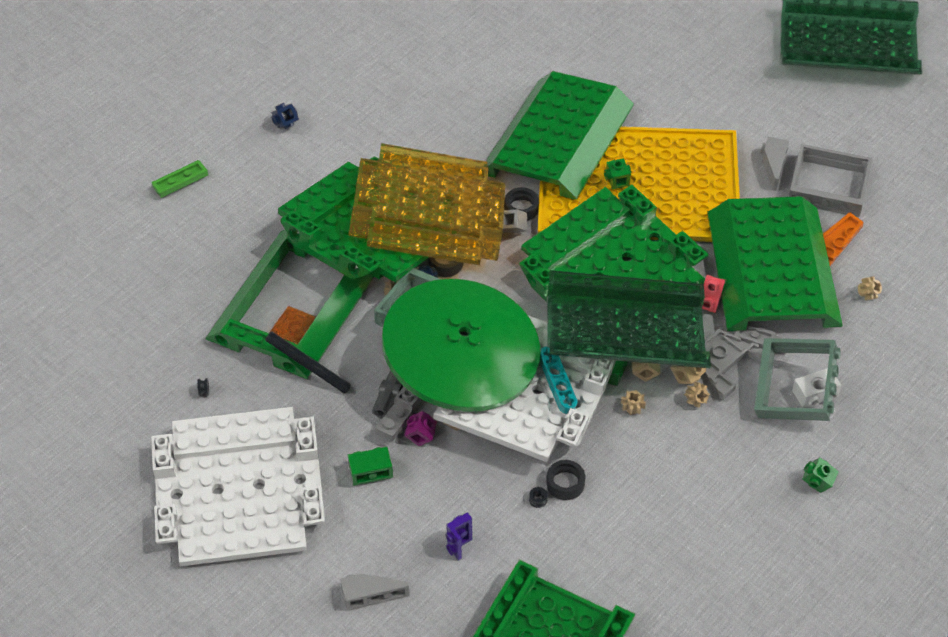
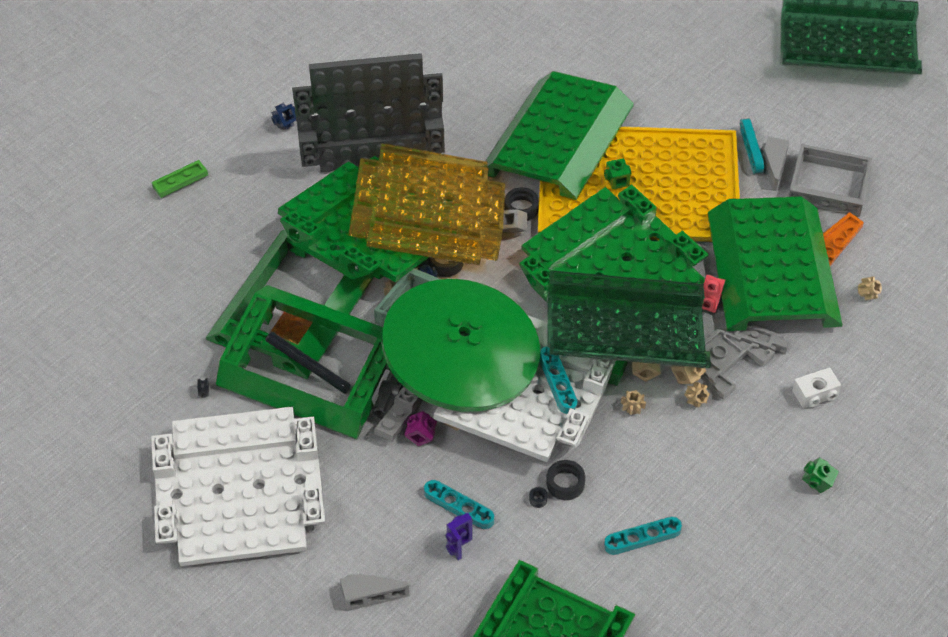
green brick [347,447,393,486] -> none
sand green window [754,338,841,421] -> none
none -> green slope [216,285,390,440]
none -> dark grey slope [292,53,445,172]
none -> teal beam [424,480,494,529]
none -> teal beam [604,517,682,555]
none -> teal beam [740,118,764,174]

